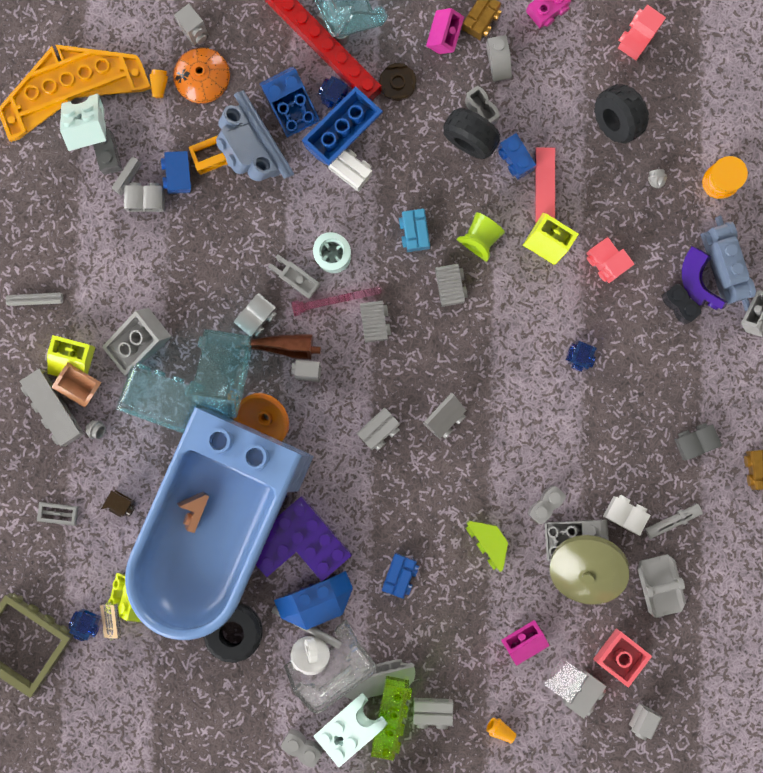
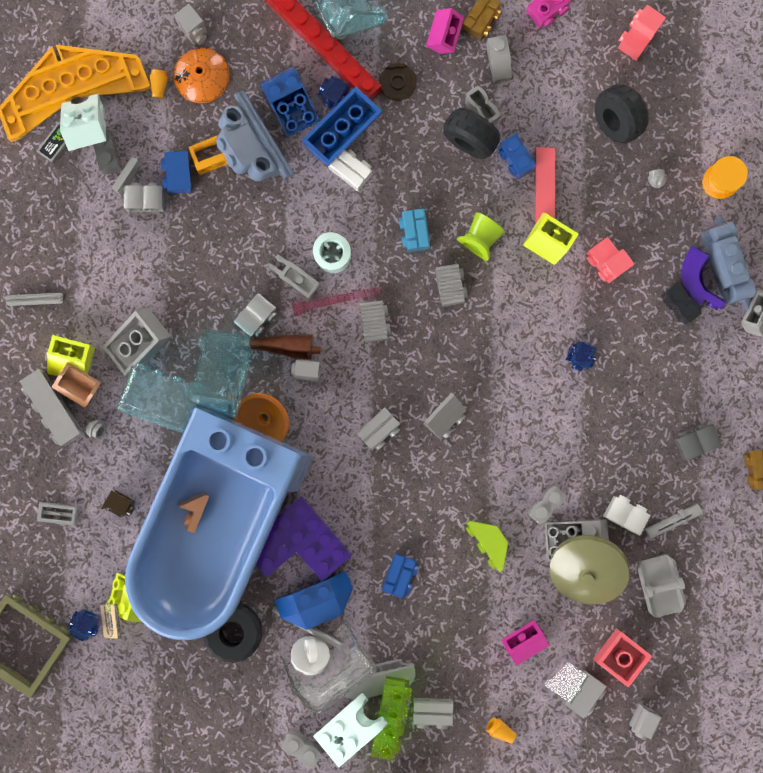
none -> tile [36,122,66,163]

